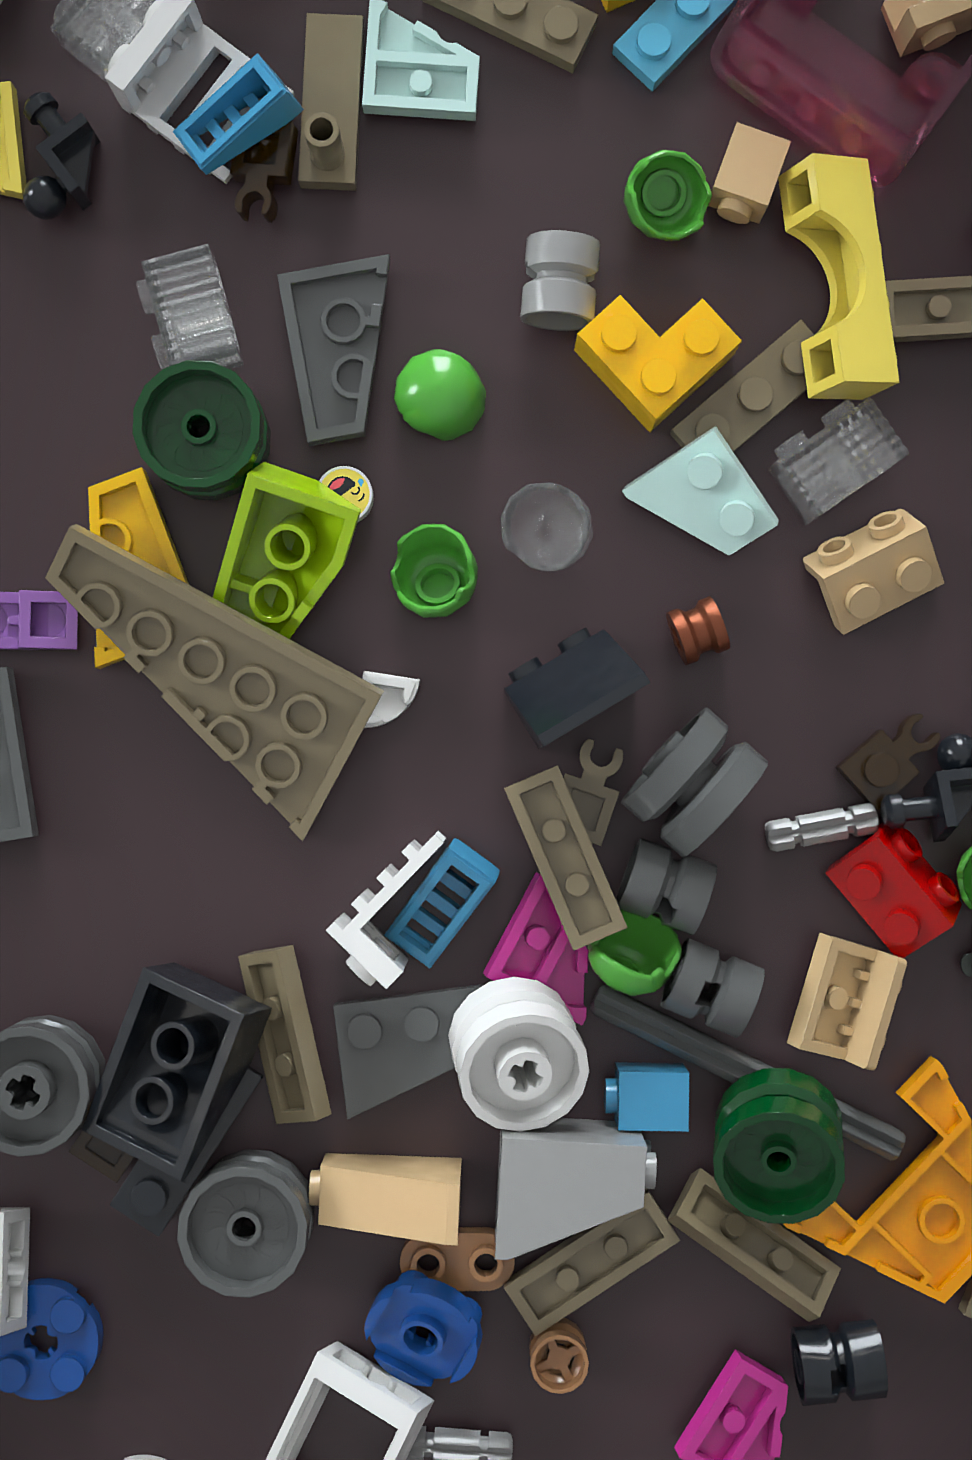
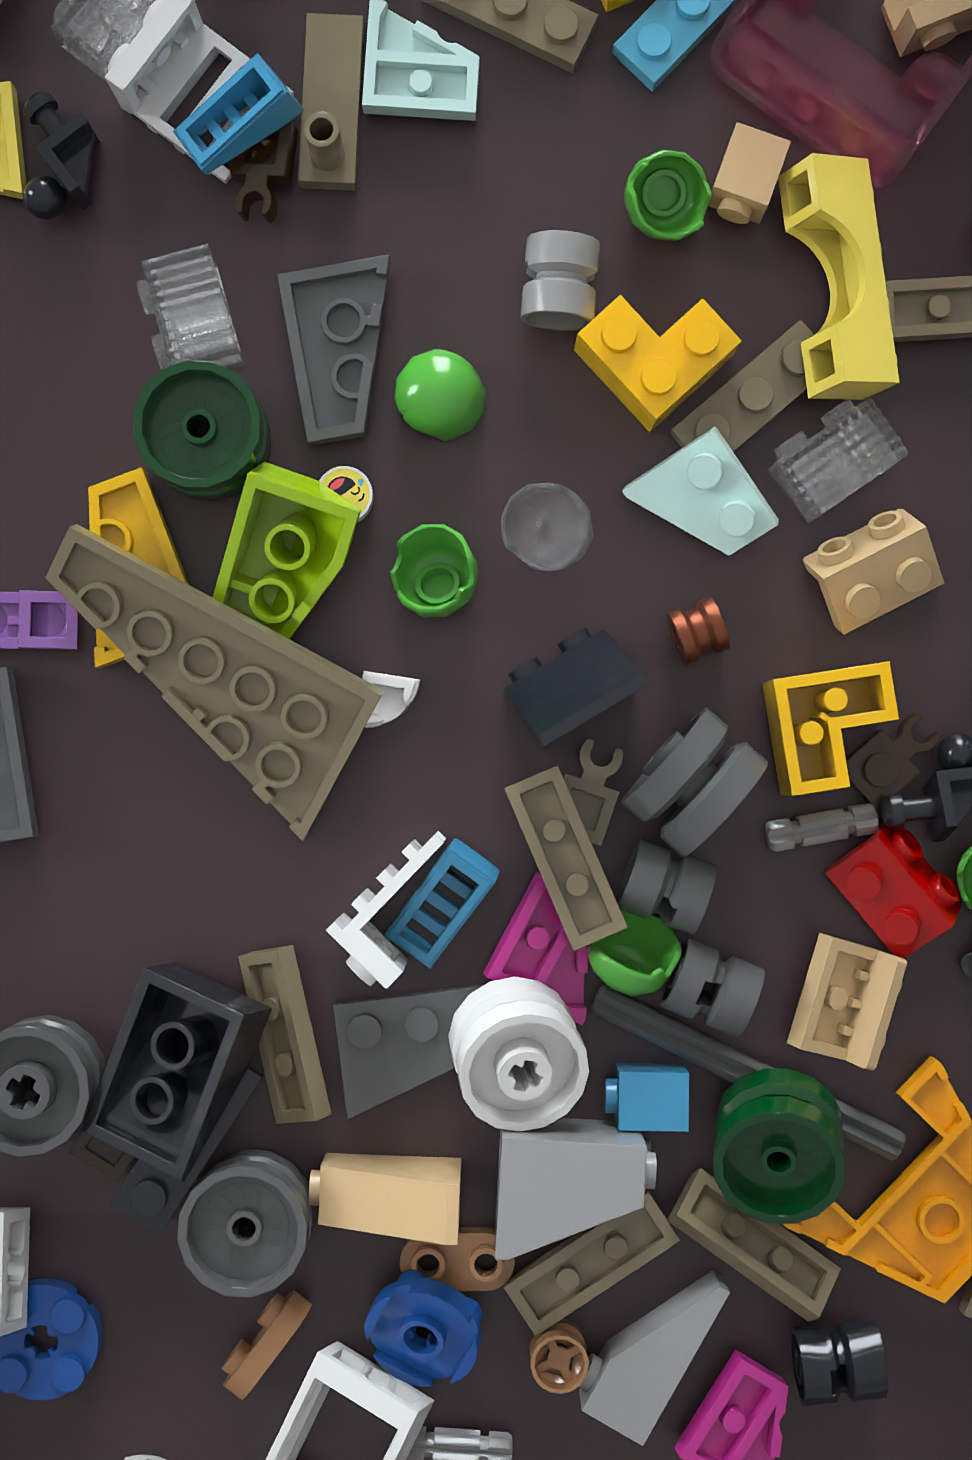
none -> medium nougat plate [221,1290,312,1400]
none -> light grey slope [579,1270,730,1446]
none -> yellow brick [762,661,899,796]

